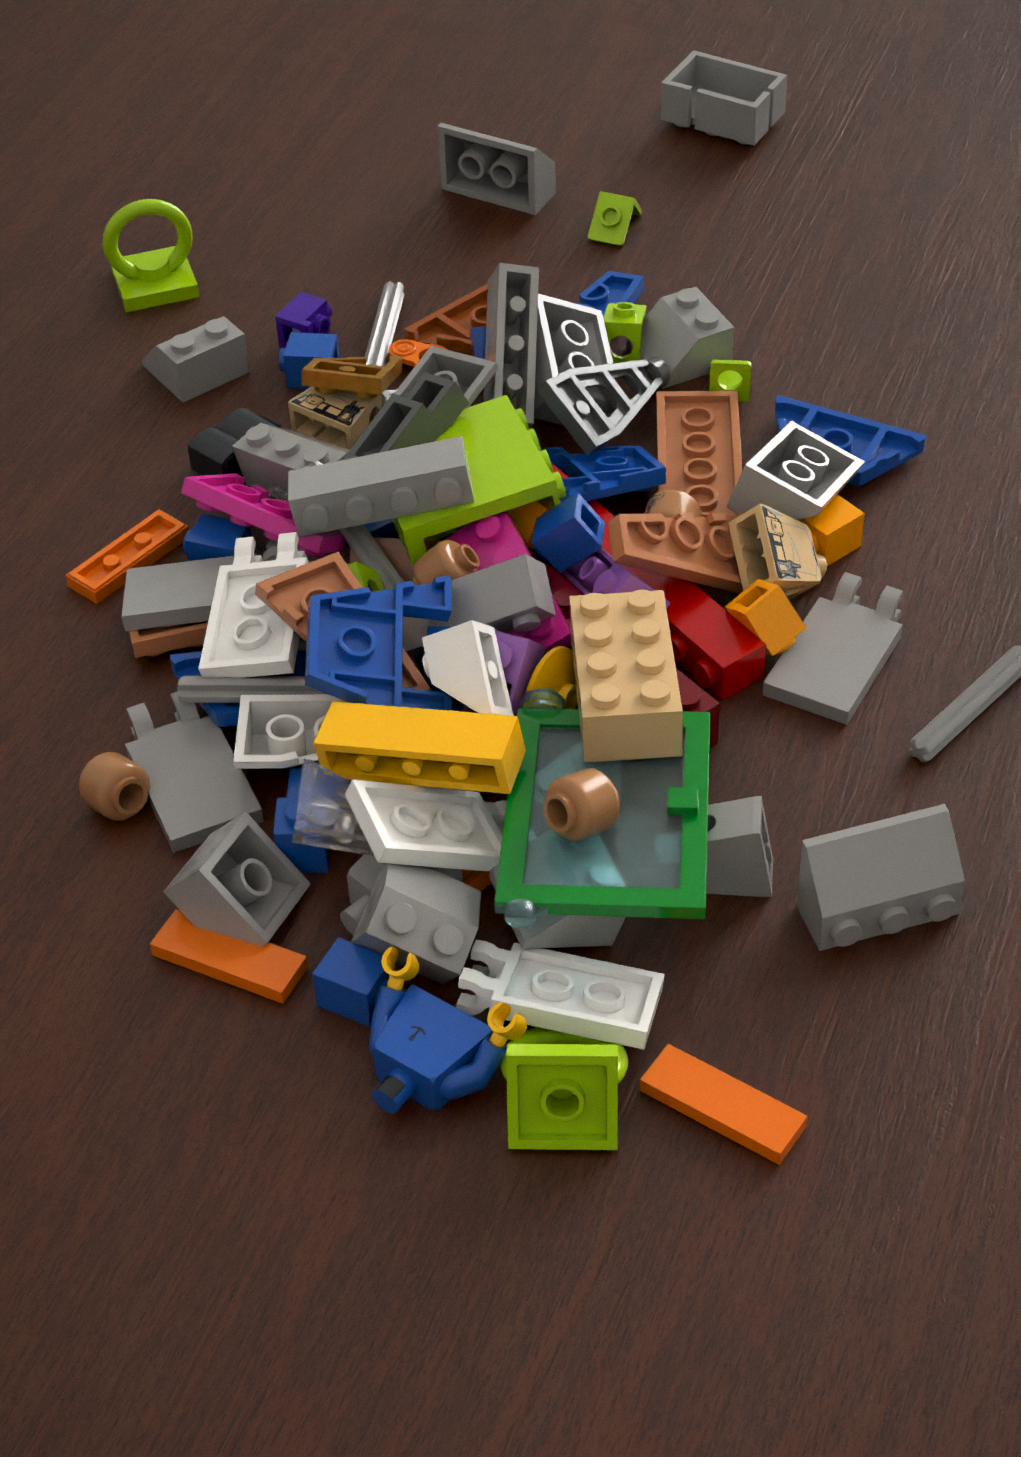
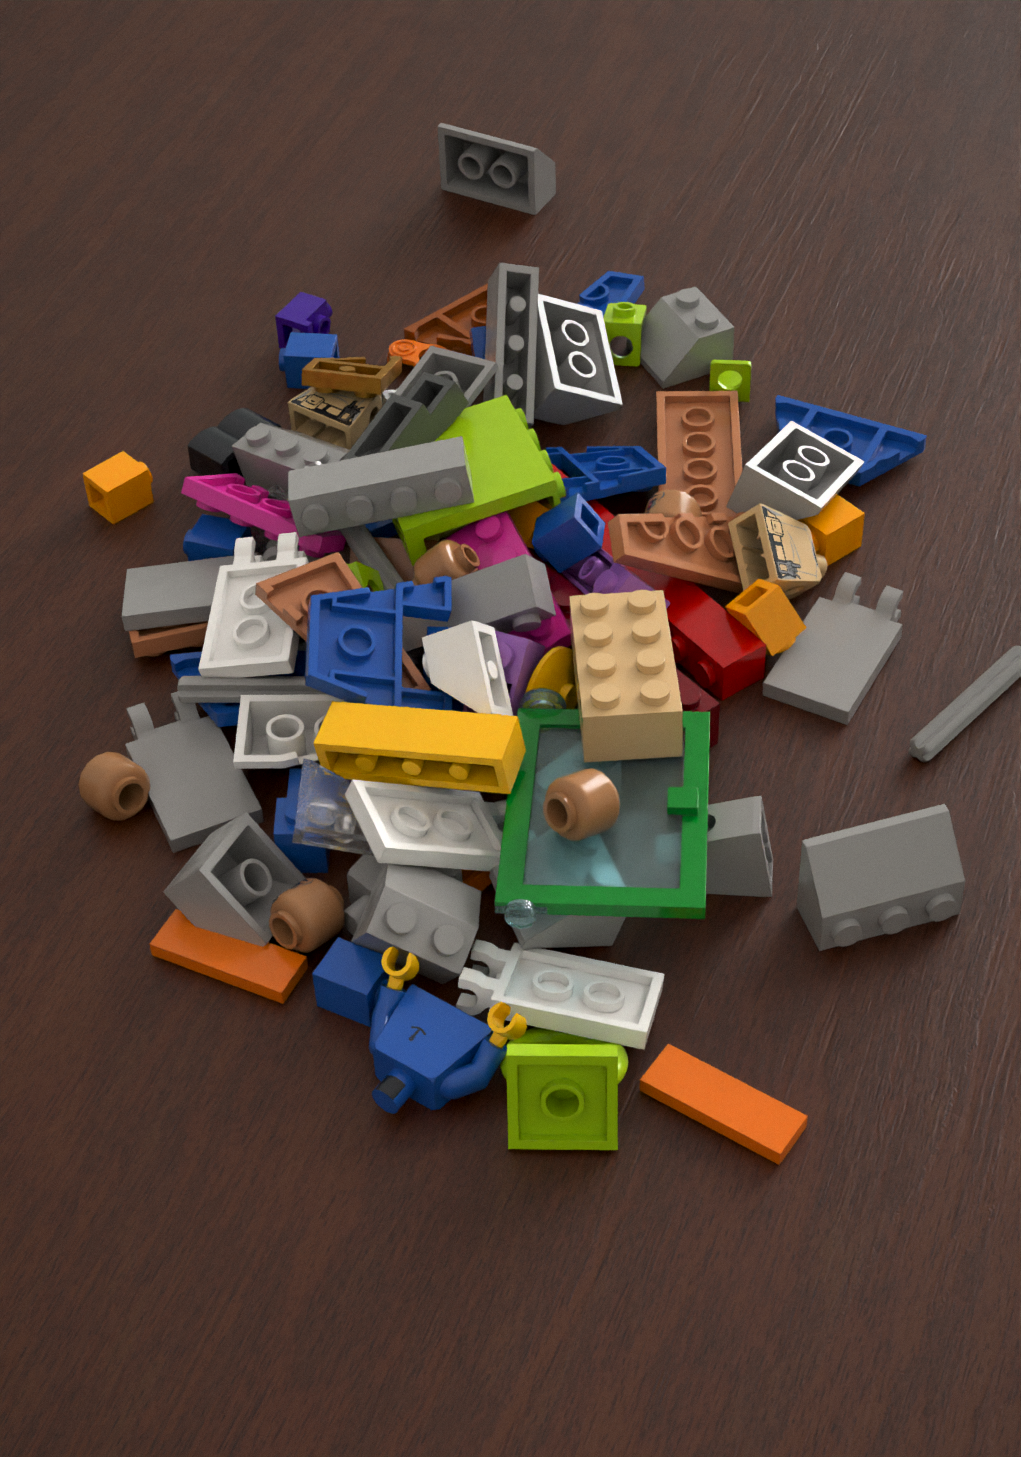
orange tile [65,509,189,604] -> none
lime tile [102,199,199,312] -> none
light grey slope [142,316,250,403] -> none
light grey axle [364,281,405,366] -> none
dark grey plate [537,357,670,456] -> none
lime bracket [588,191,642,247] -> none
light grey piece [661,50,787,145] -> none
none -> light orange brick [82,451,154,525]
none -> medium nougat head [269,878,345,953]

